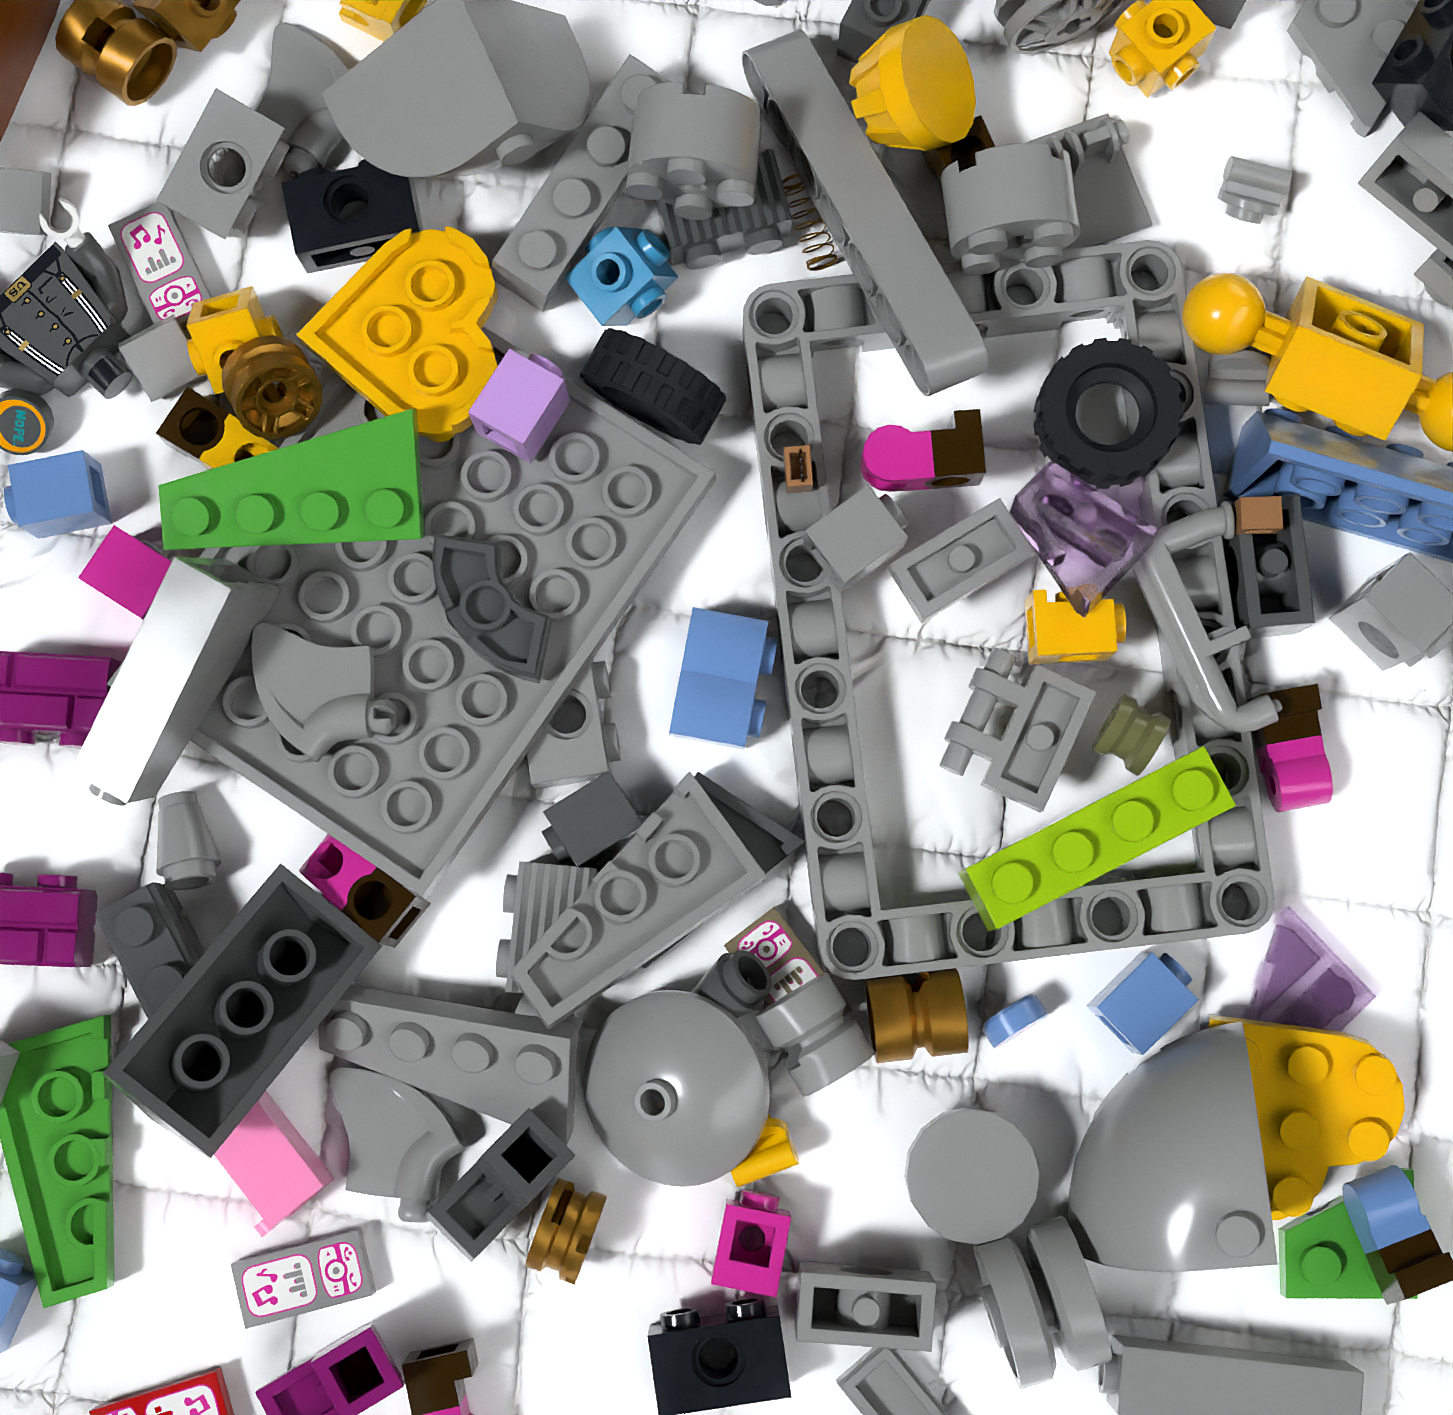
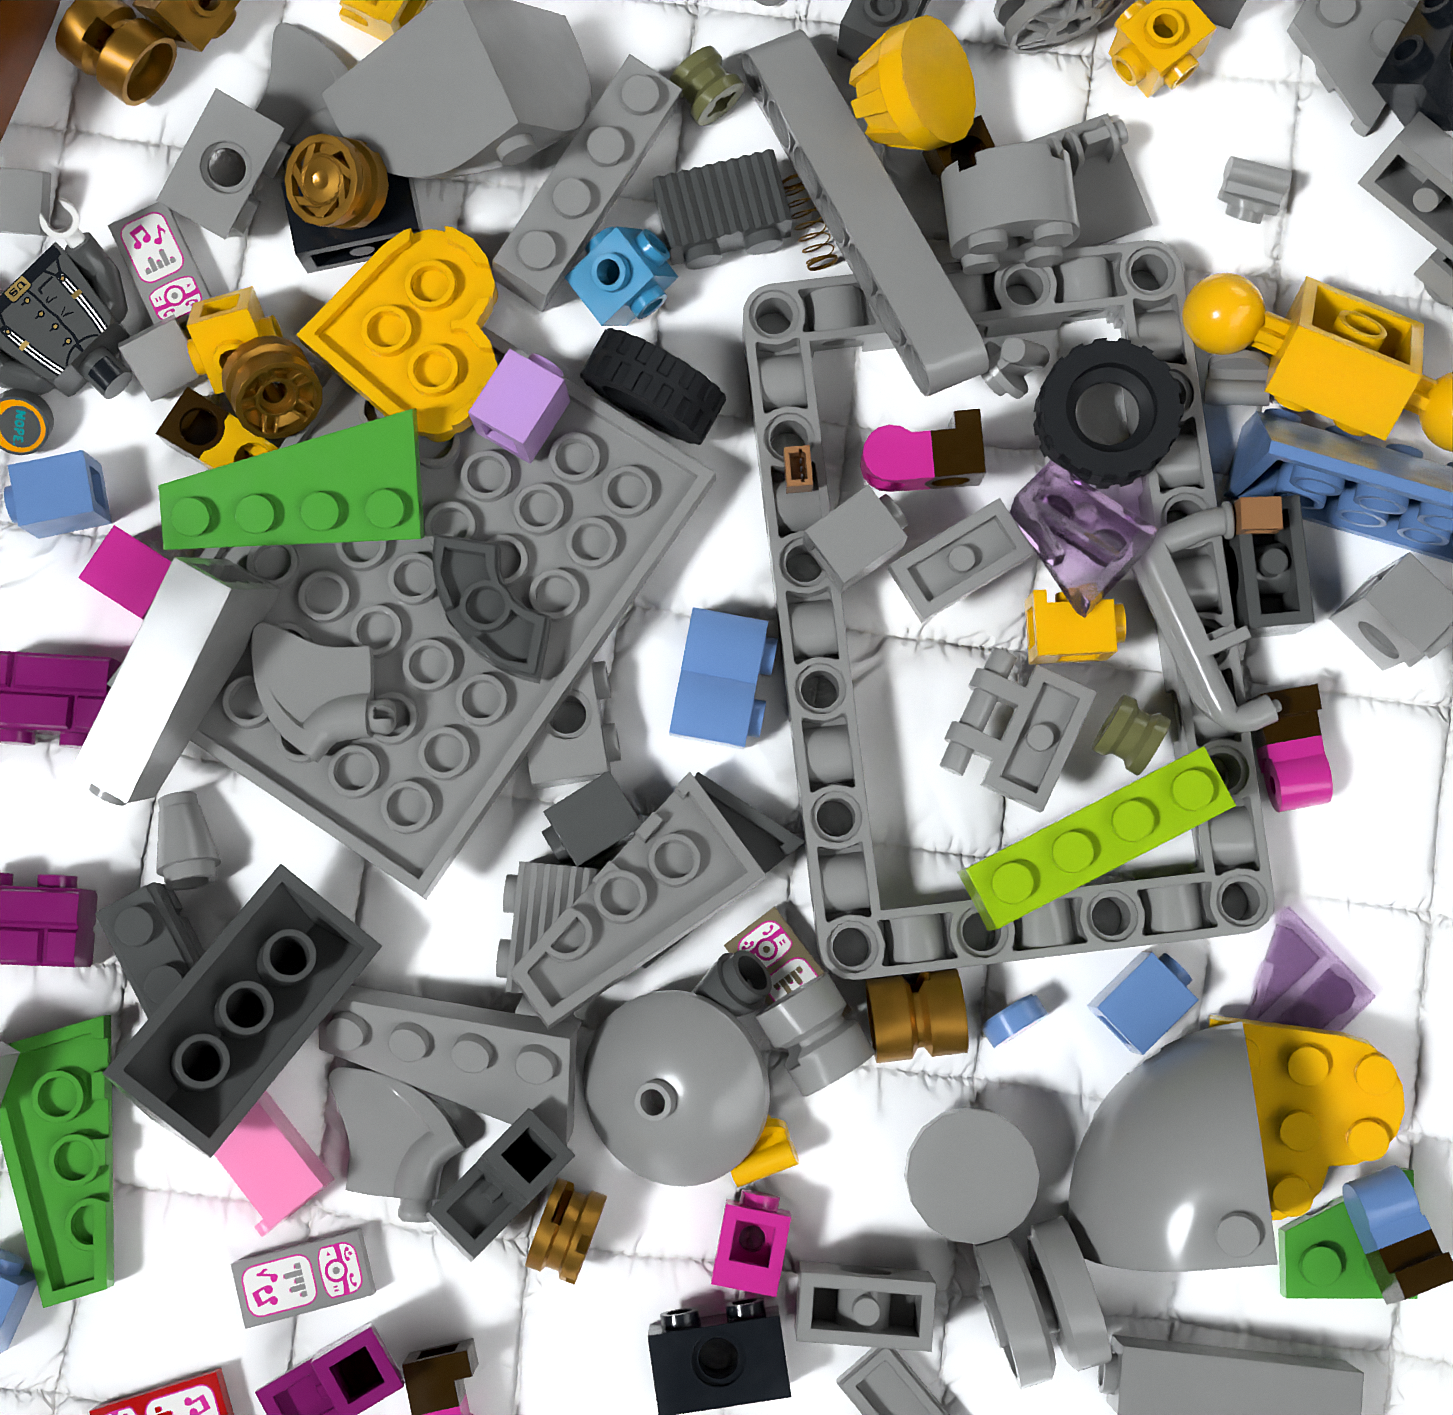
leg [298,834,431,948] -> none
light grey brick [626,82,762,220] -> none
none -> pearl gold wheel [285,133,389,230]
none -> olive wheel [669,45,745,126]
none -> light grey plate [981,337,1050,399]

